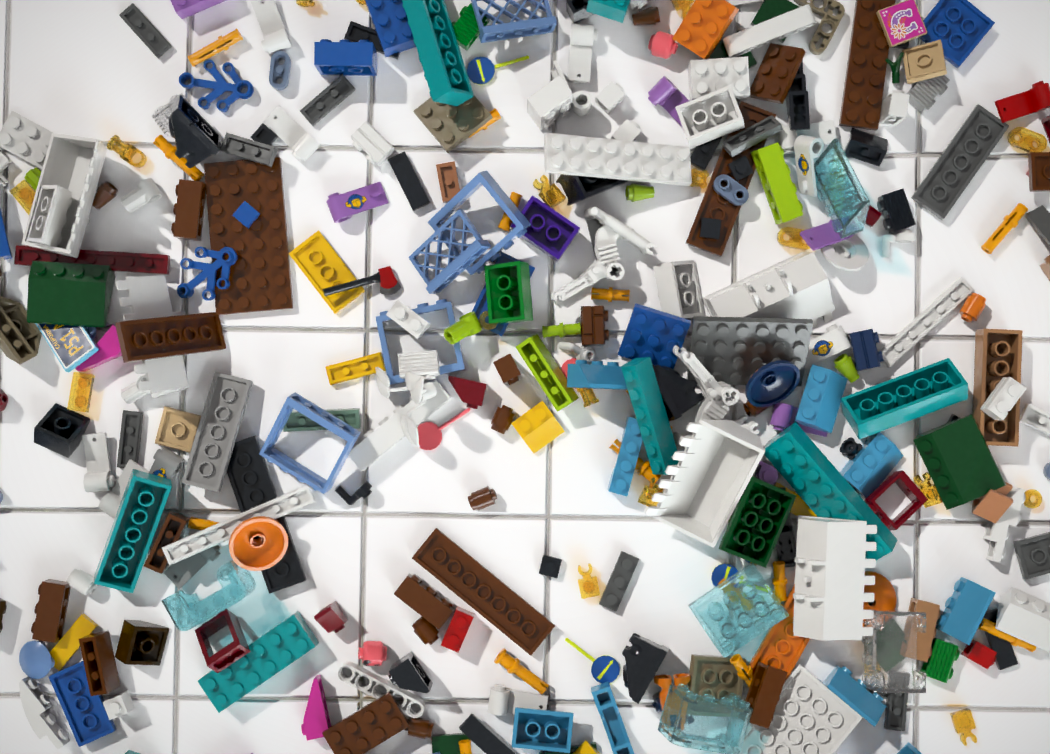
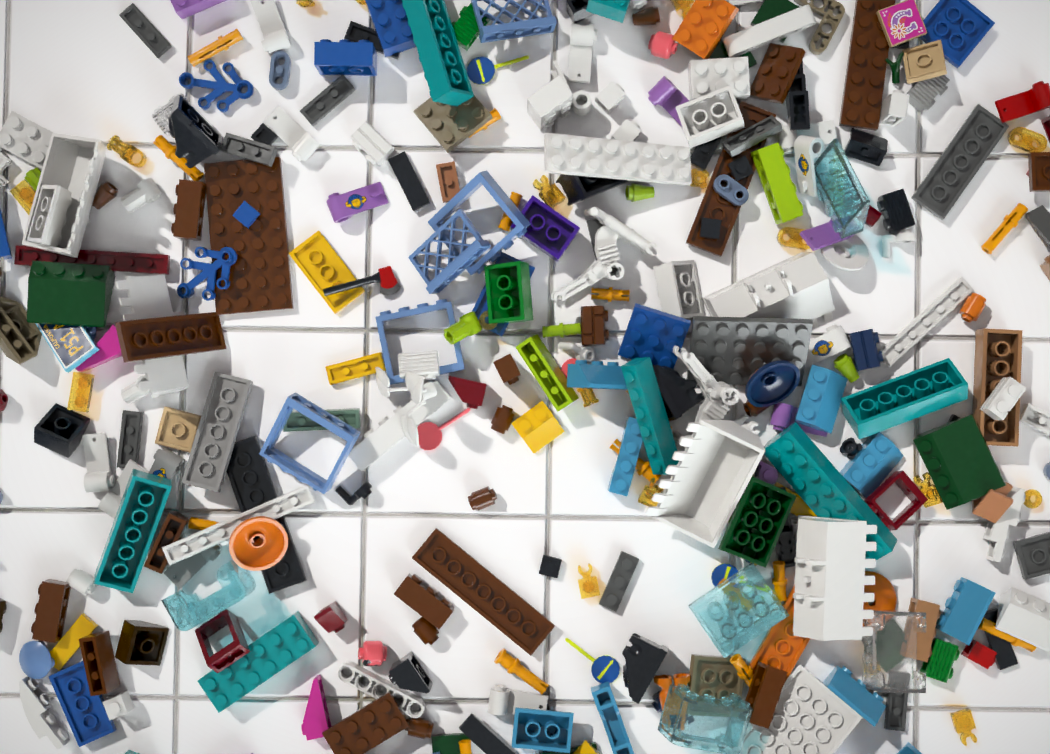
white brick [386,299,430,340] -> none
red brick [441,606,475,653] -> none

